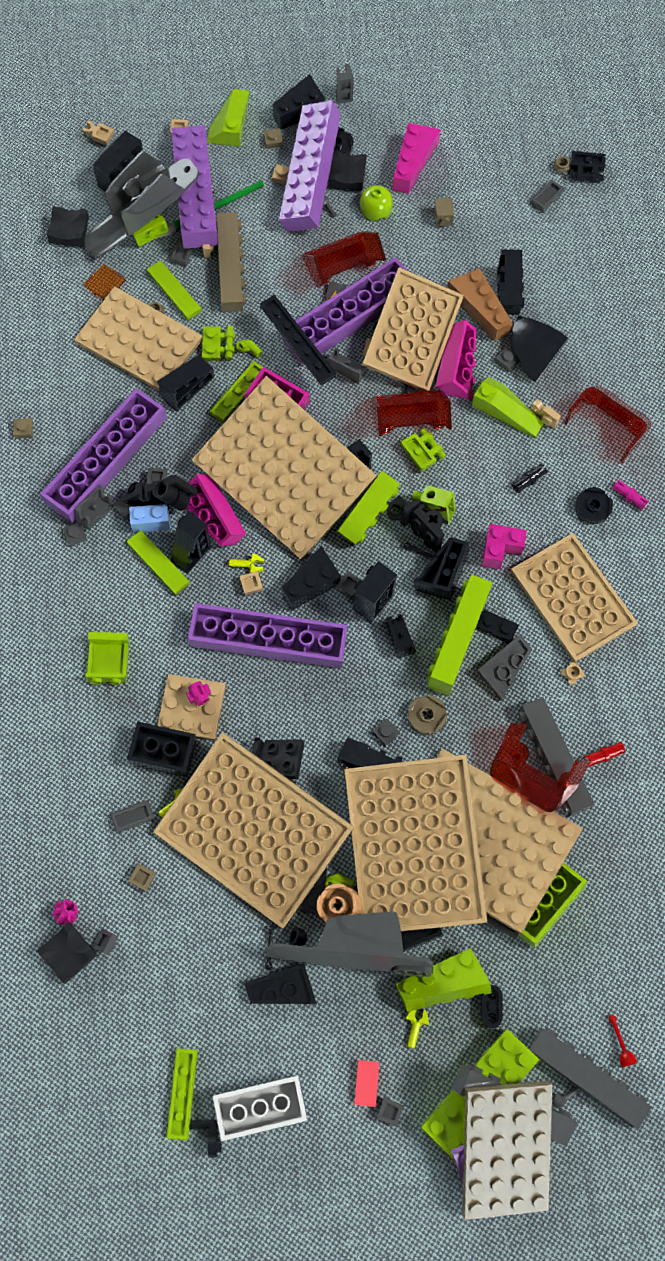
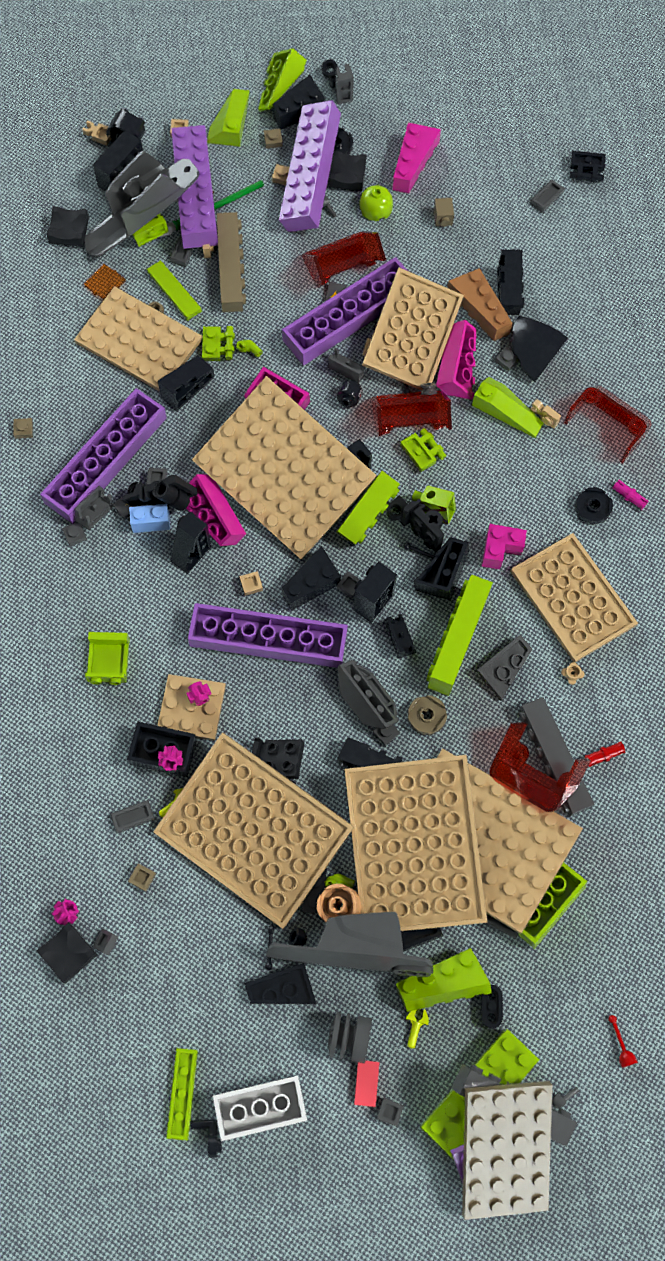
lime tile [127,530,190,596] -> none
lime tile [209,361,263,424] -> none
neon yellow bar [228,553,265,573] -> none
black plate [260,295,336,386] -> none
black plate [476,609,519,643] -> none
black pin [512,463,548,493] -> none
dark grey brick [528,1027,652,1129] -> none
dark tan plate [553,156,570,173] -> none
none -> black brick [106,108,146,144]
none -> dark pink gear [158,746,183,771]
none -> lime wedge [258,48,307,111]
none -> black plate [322,59,338,88]
none -> dark grey wheel [328,1012,372,1064]
none -> black head [337,380,363,407]
none -> dark grey wedge [337,660,399,729]
none -> dark grey bush [420,383,437,395]

